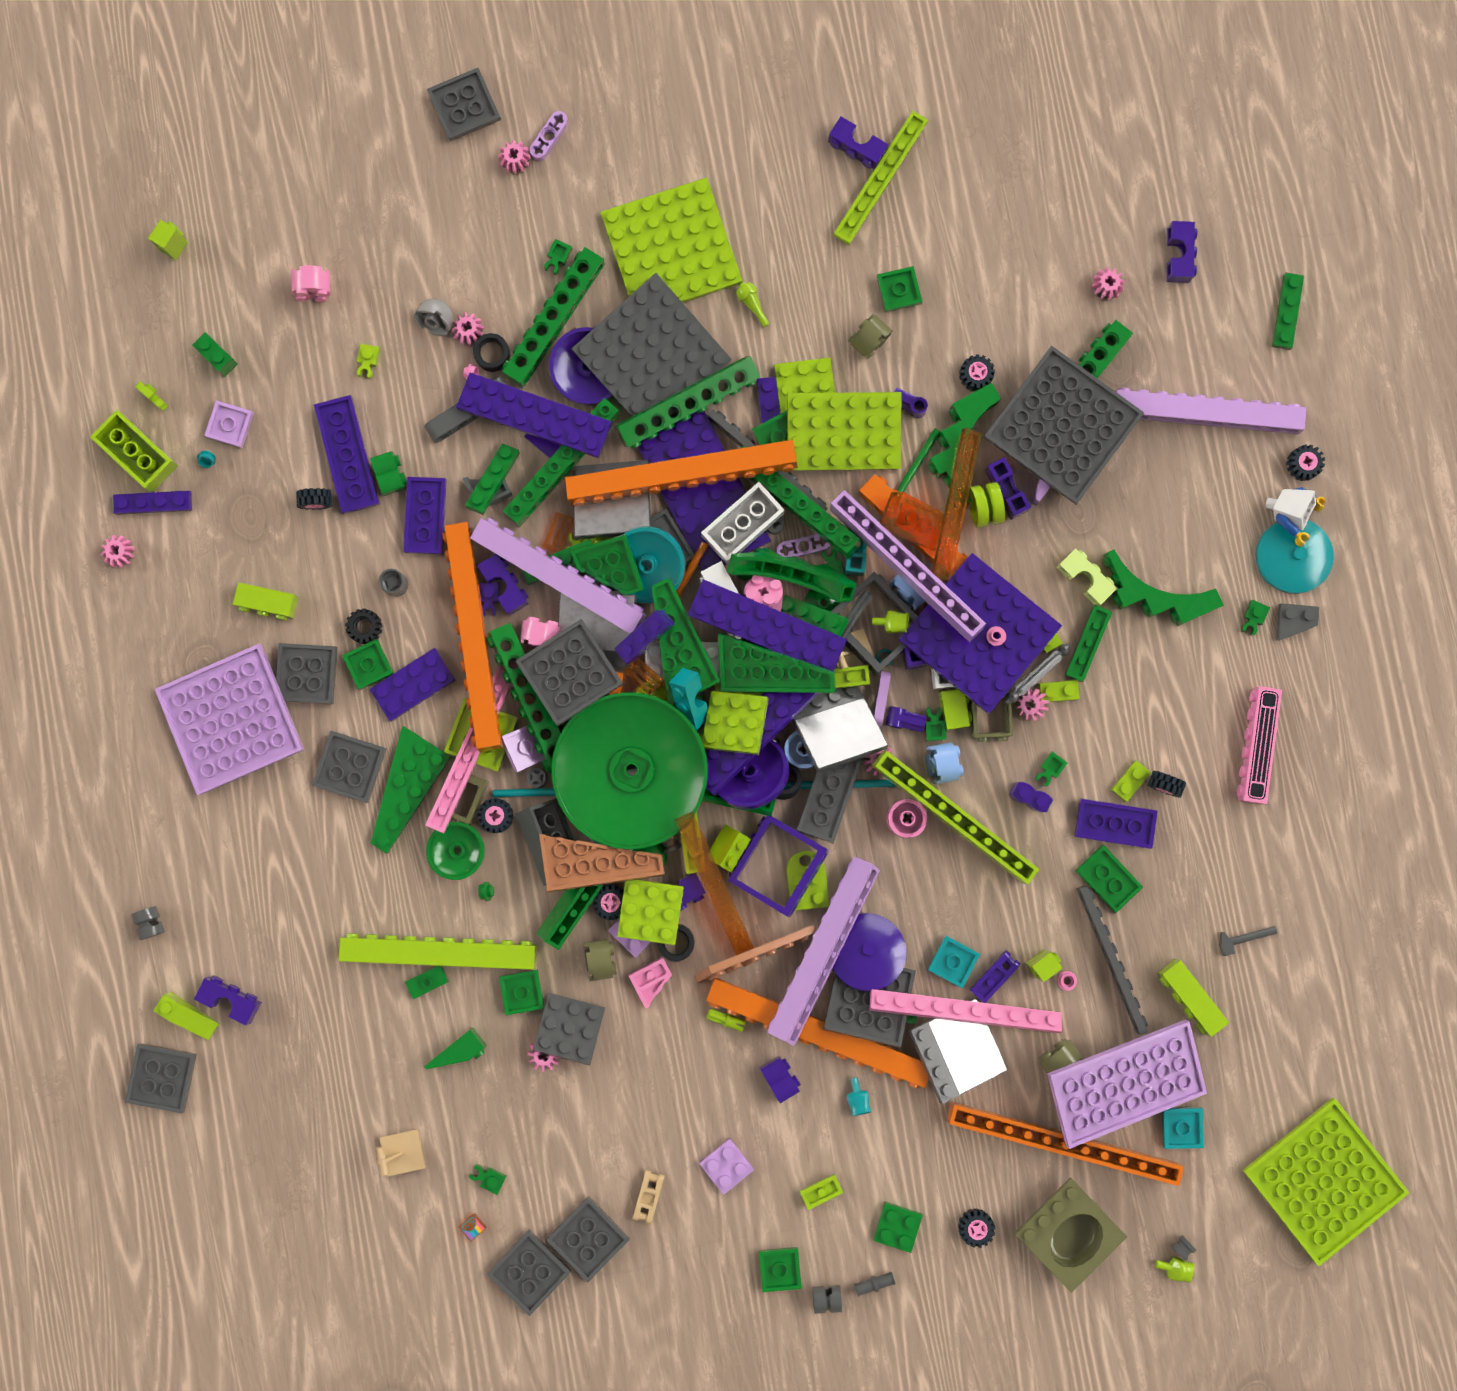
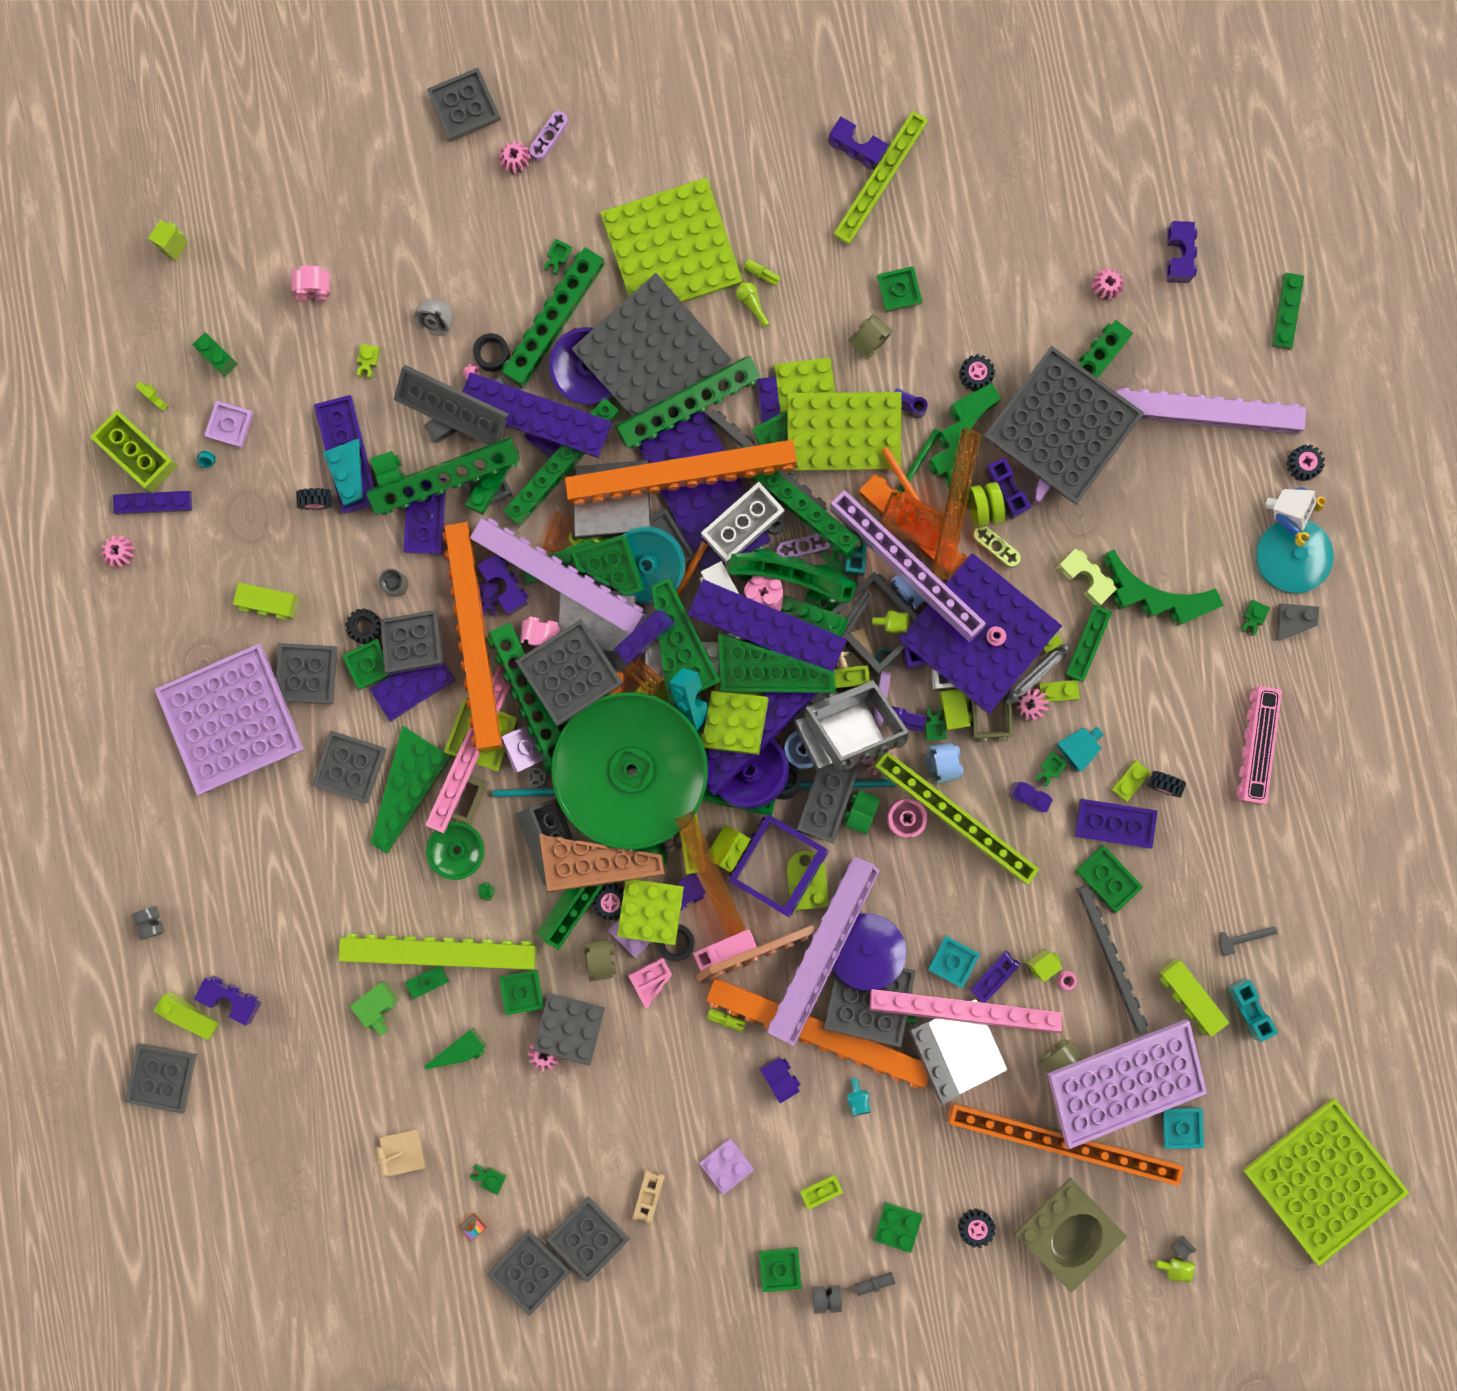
bright pink gear [451,312,484,346] -> none
black wheel [477,798,514,833] -> none
none -> teal wing [323,438,363,506]
none -> bright green hinge [350,981,398,1036]
none -> green brick [367,437,520,515]
none -> dark grey plate [380,610,444,675]
none -> dark grey plate [394,365,509,445]
none -> bright pink slope [693,929,757,971]
none -> lime axle [744,258,781,286]
none -> dark grey window [804,680,909,772]
none -> green brick [842,790,880,835]
none -> orange bar [881,447,927,515]
none -> yellowish green beam [973,527,1021,568]
none -> teal torso [1054,727,1104,772]
none -> teal arch [1227,978,1278,1042]

